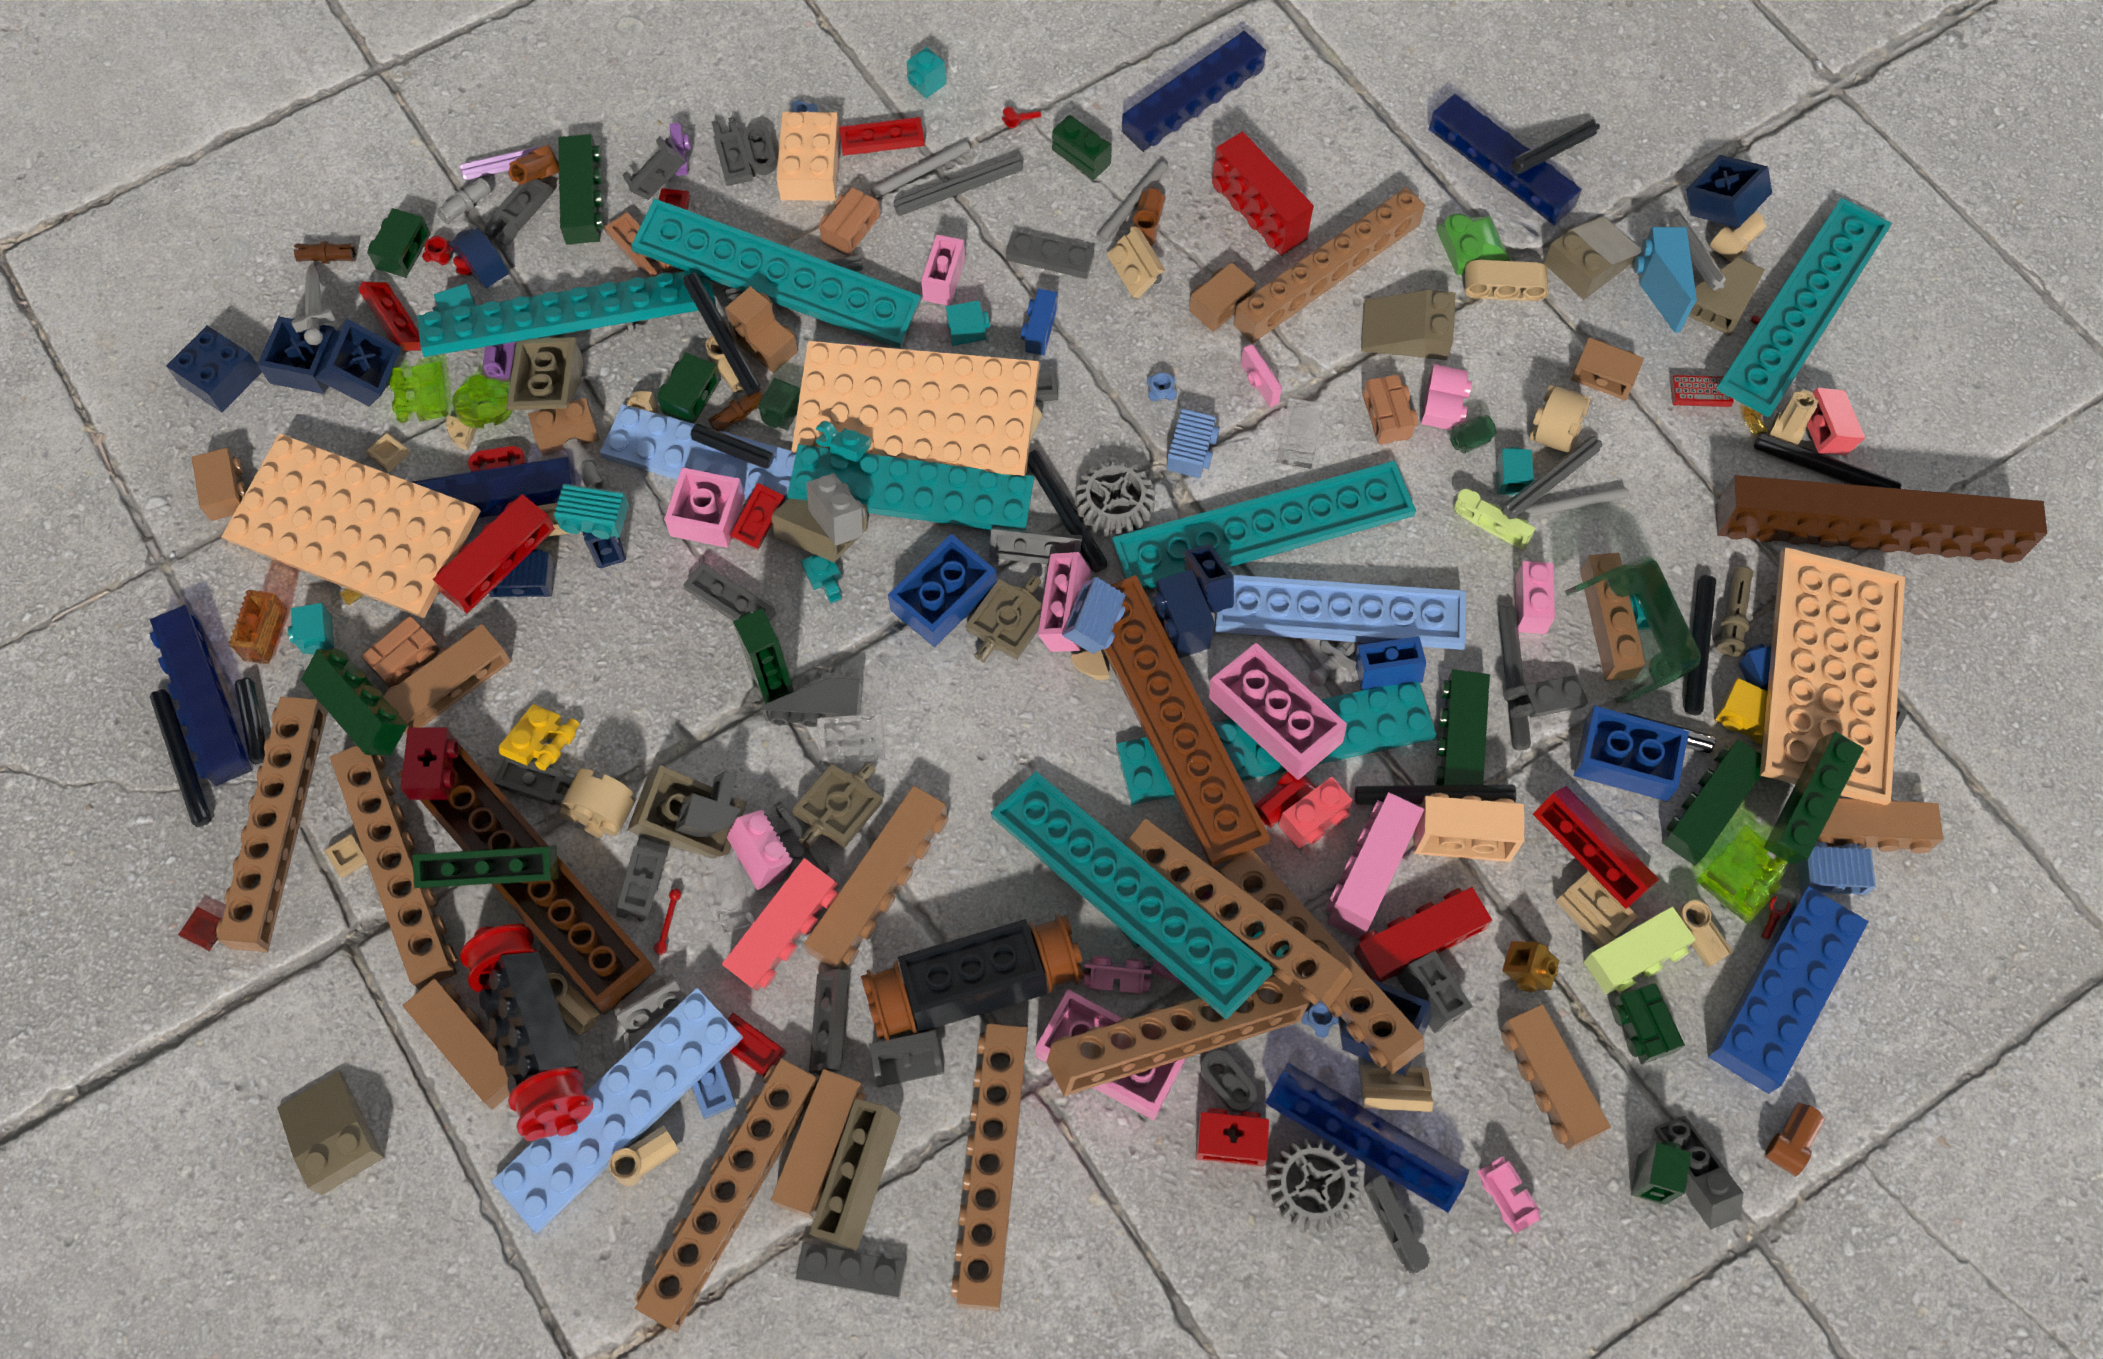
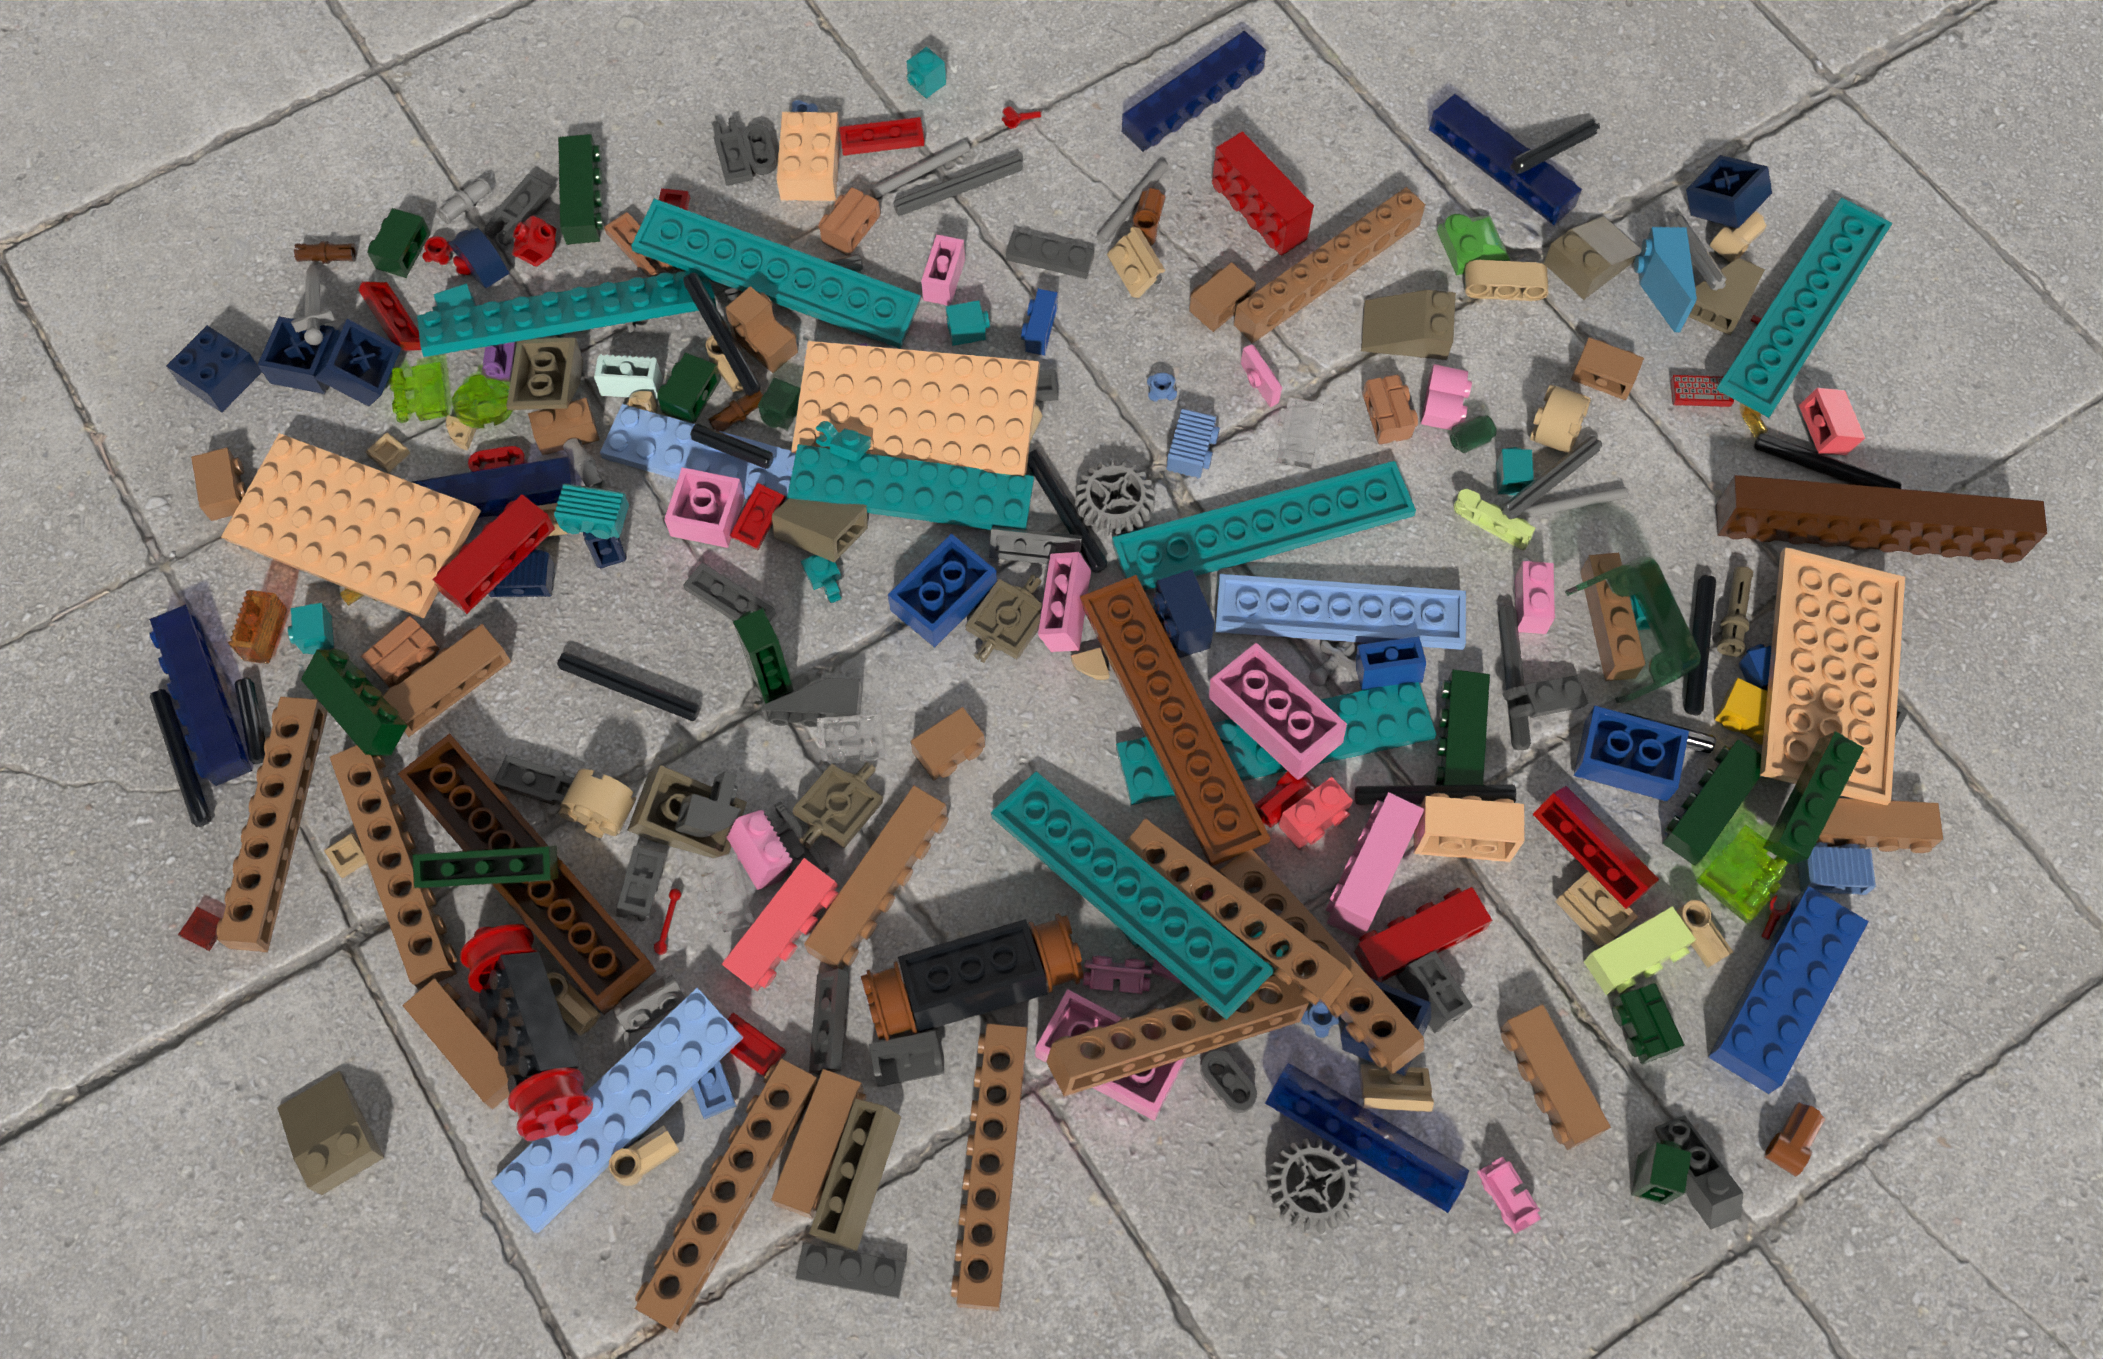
dark red brick [400,727,459,800] -> none
lavender axle [460,147,540,180] -> none
yellow plate [499,704,580,771] -> none
dark orange piece [508,144,559,186] -> none
dark grey hinge [623,136,685,200] -> none
medium lavender plate [669,123,691,176] -> none
light grey brick [806,473,865,546] -> none
dark green brick [1052,115,1112,180] -> none
medium blue brick [1062,577,1126,654] -> none
dark blue brick [1184,544,1234,613] -> none
red brick [1196,1108,1269,1167] -> none
dark grey hinge [1364,1174,1431,1274] -> none
pearl gold brick [1502,941,1560,993] -> none
tan piece [1768,390,1818,445] -> none
none -> red brick [512,215,557,267]
none -> black axle [557,652,701,721]
none -> light aqua brick [594,354,663,399]
none -> medium nougat brick [910,707,985,781]

